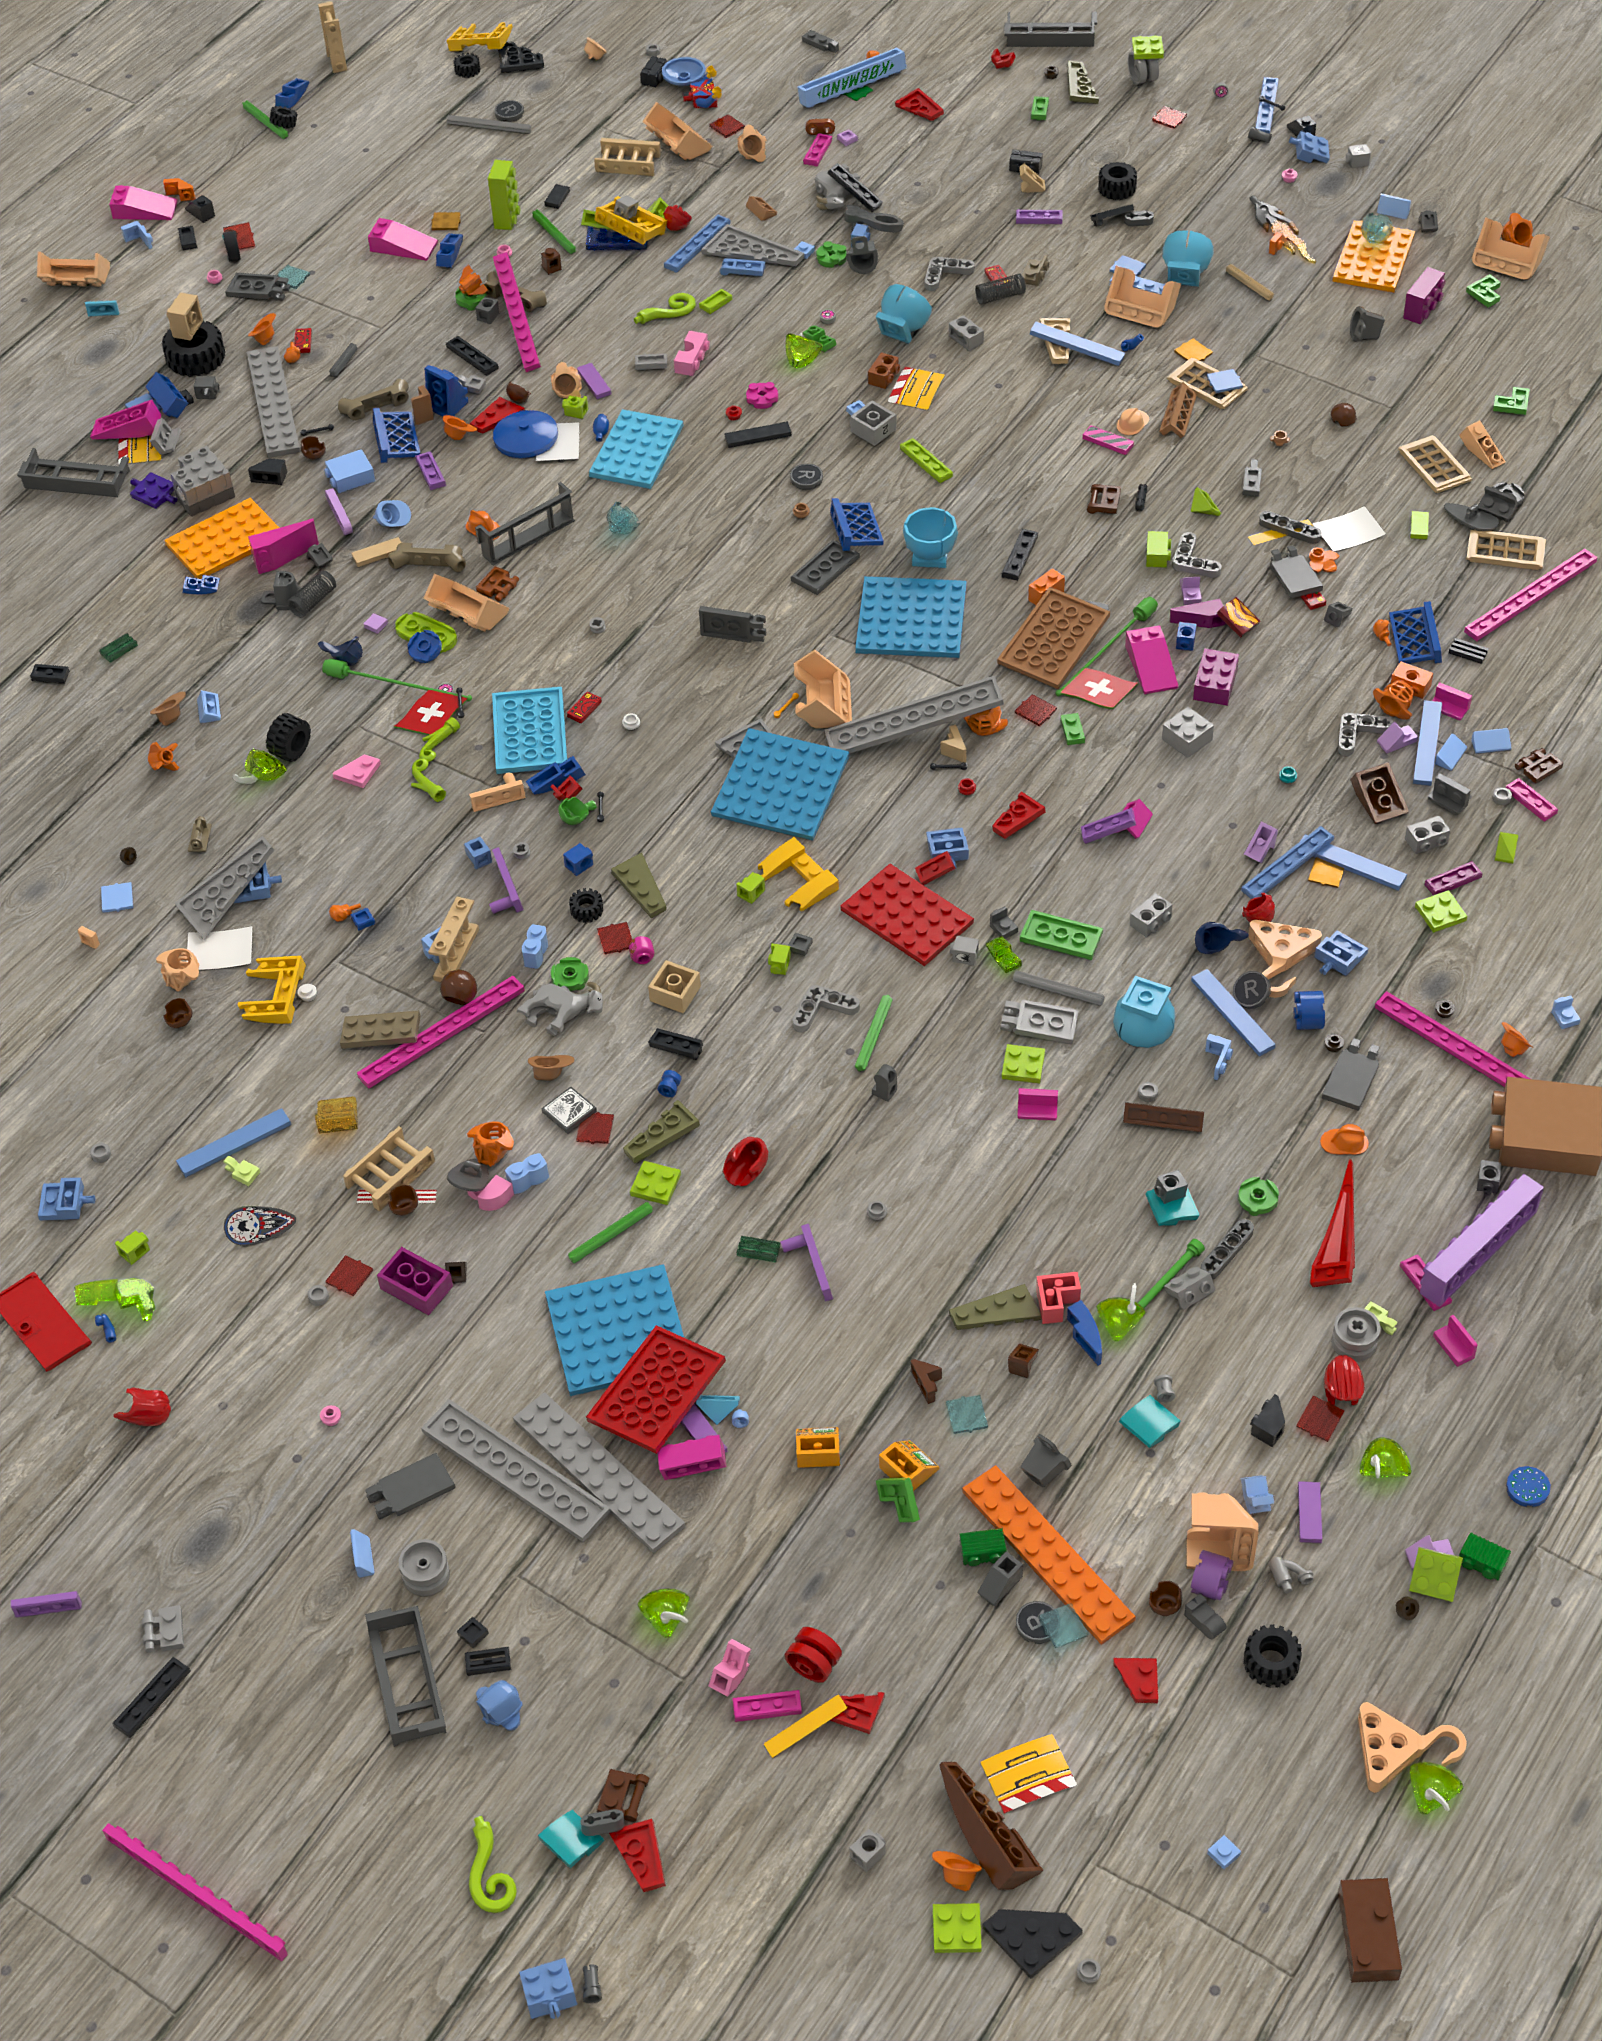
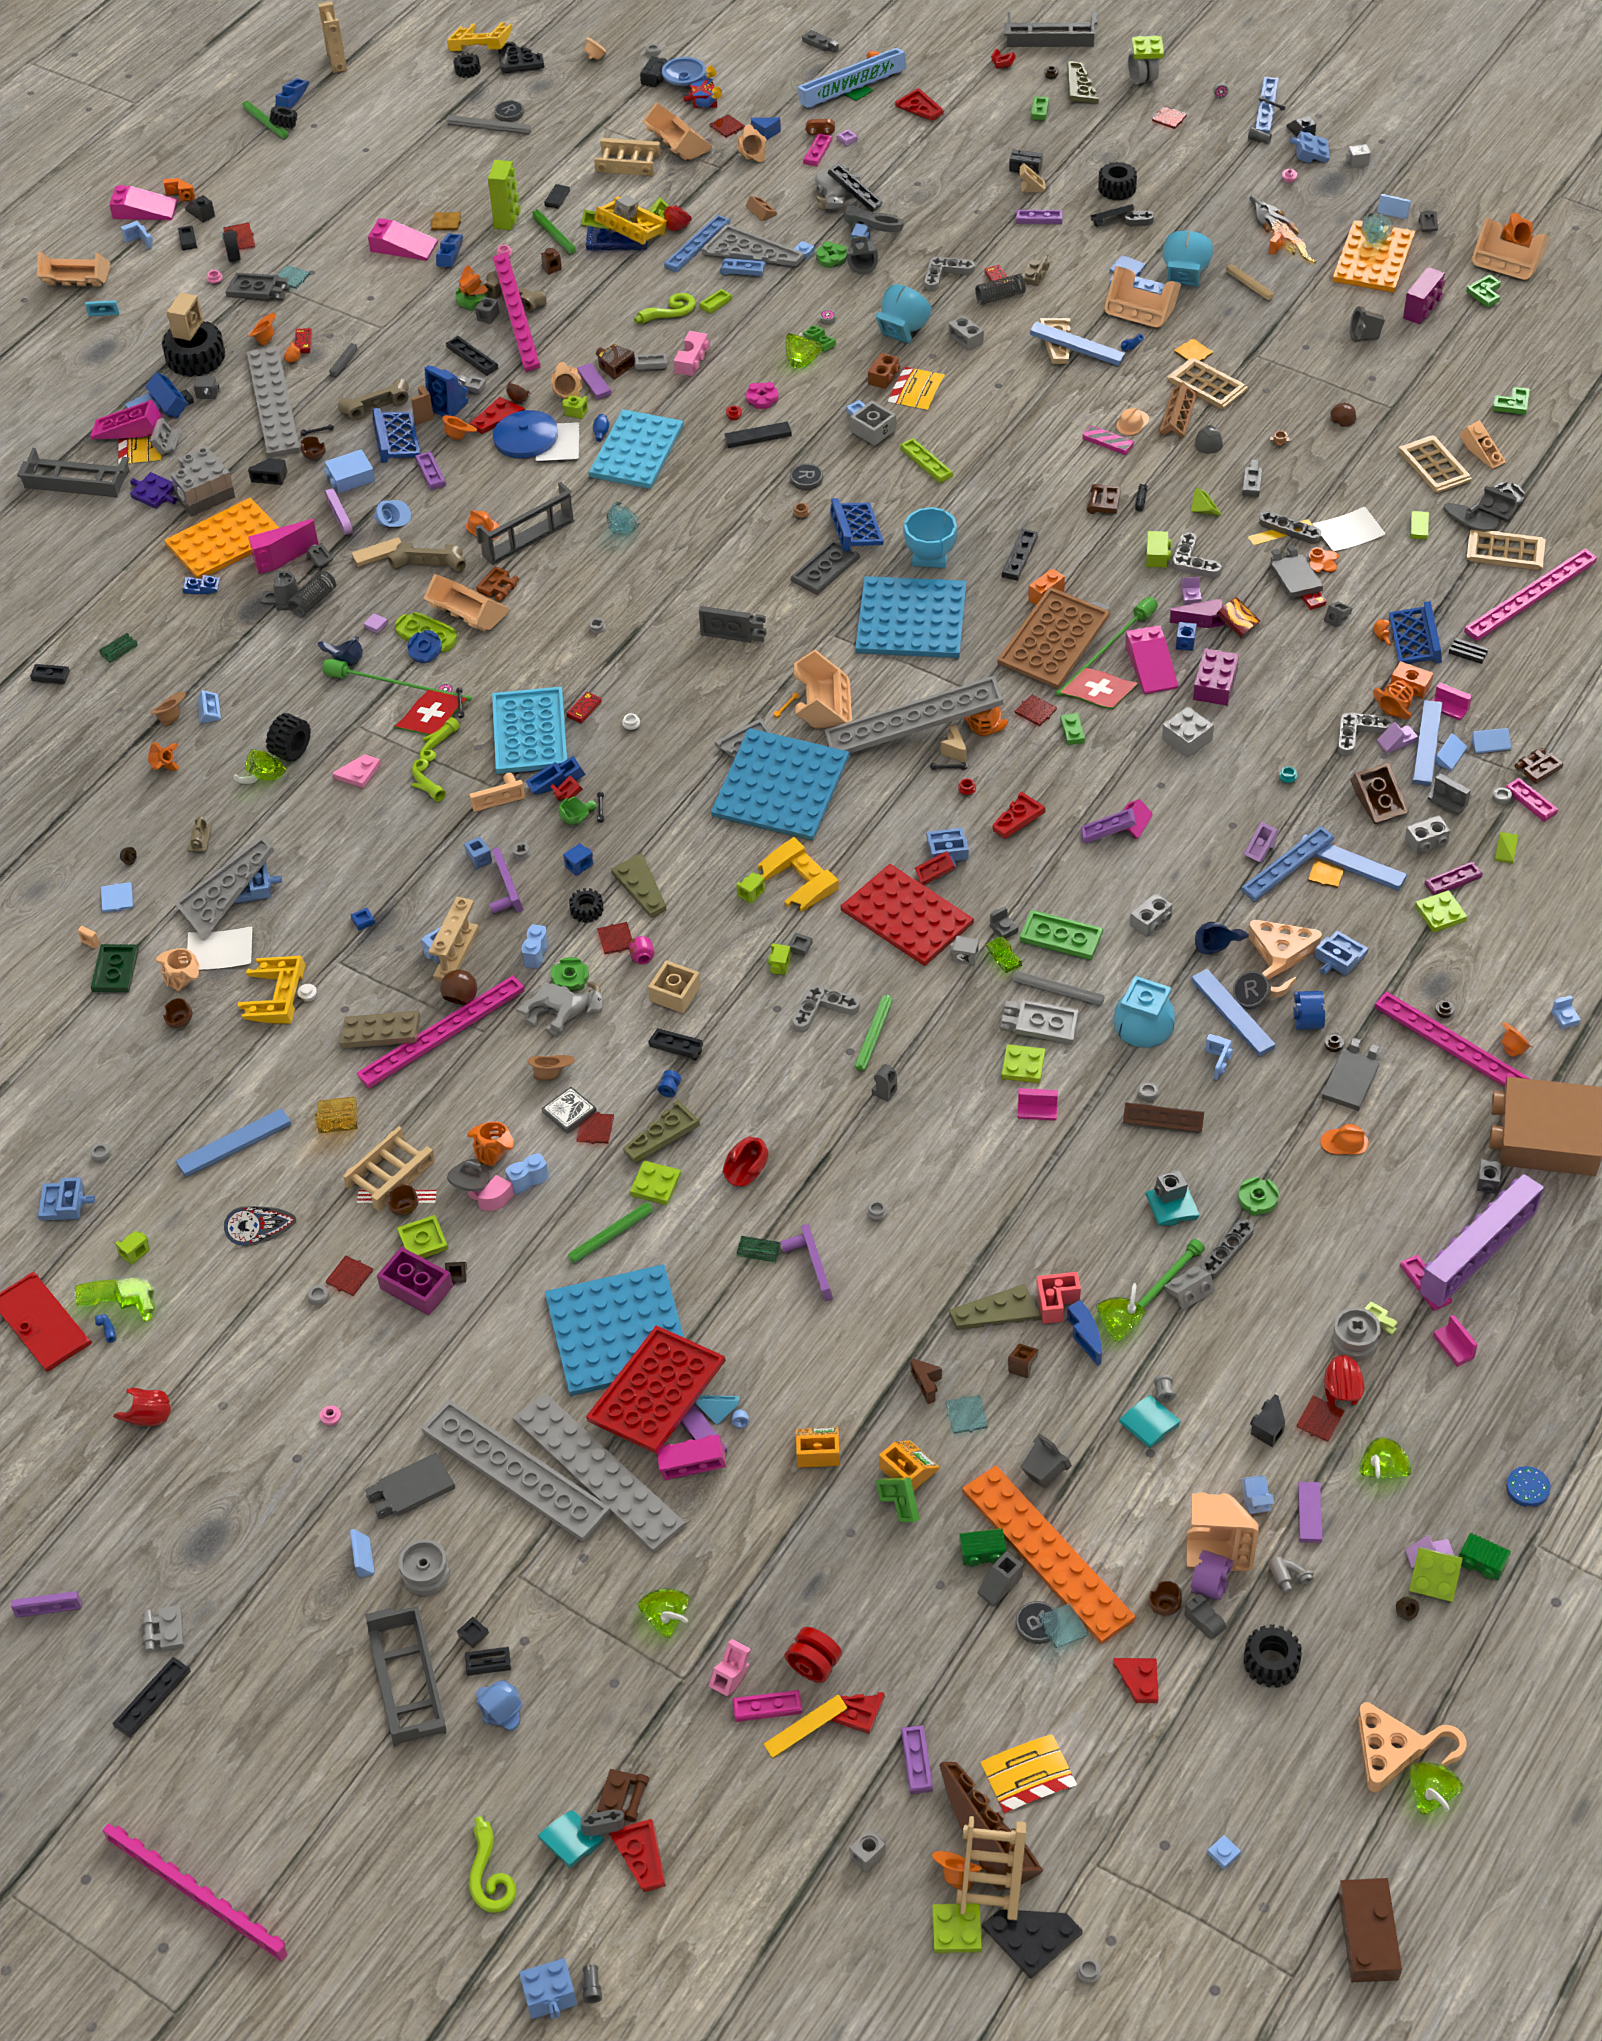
yellowish green plate [223,1156,260,1186] -> none
orange piece [329,903,361,922] -> none
piece [1207,369,1243,393] -> none
red hair [1242,893,1275,922] -> none
red plate [1310,1159,1355,1287] -> none
none -> dark green plate [91,944,139,993]
none -> lime plate [397,1215,448,1258]
none -> reddish brown torso [596,344,635,380]
none -> blue slope [751,117,781,140]
none -> medium lavender tile [901,1725,933,1794]
none -> tan fence [956,1816,1026,1920]
none -> dark grey helmet [1195,425,1223,454]

